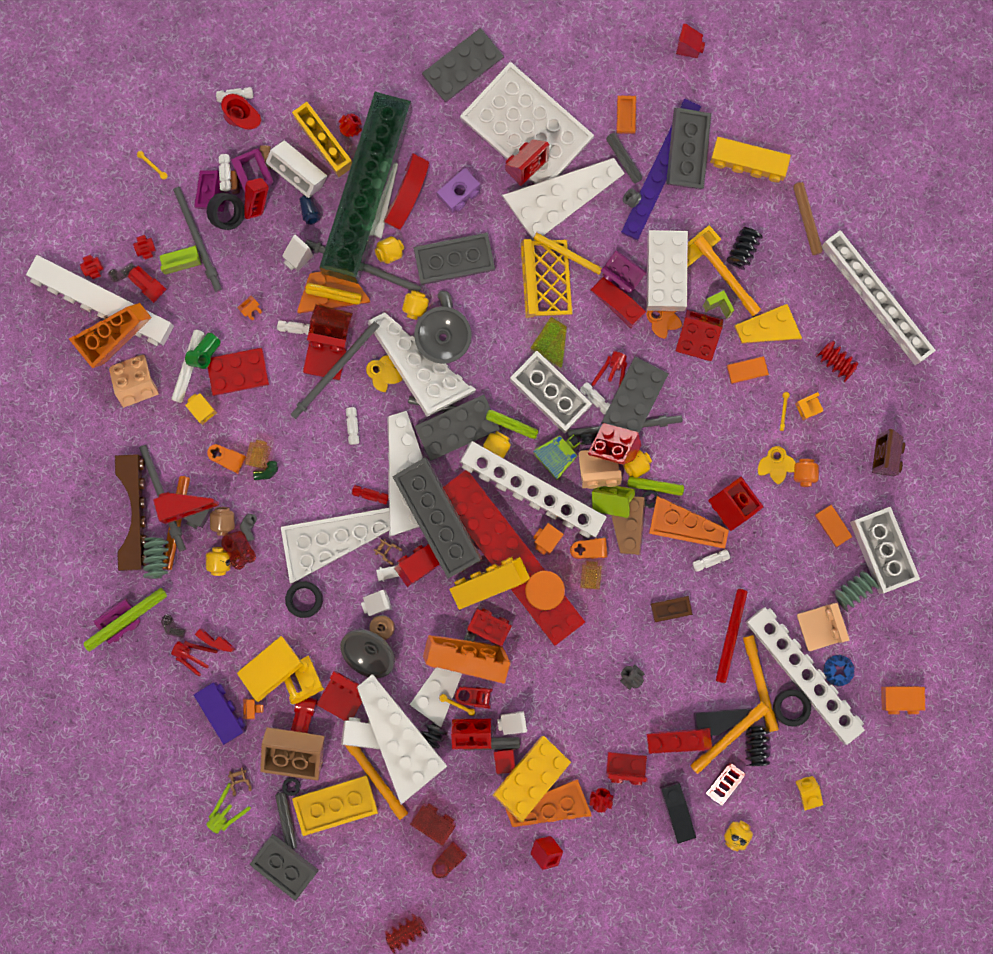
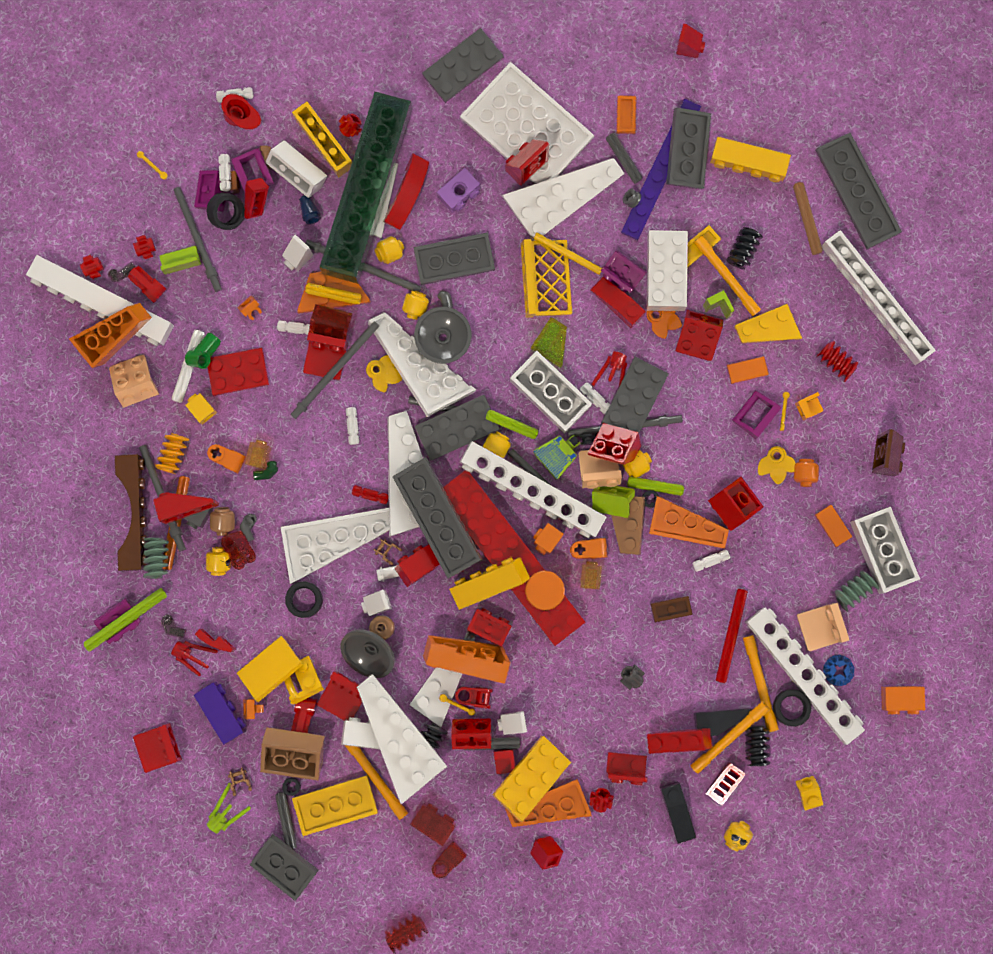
none -> red bracket [133,723,182,773]
none -> light orange piece [155,433,189,475]
none -> dark grey bar [508,449,552,486]
none -> magenta tile [732,391,782,439]
none -> dark grey plate [815,132,902,250]

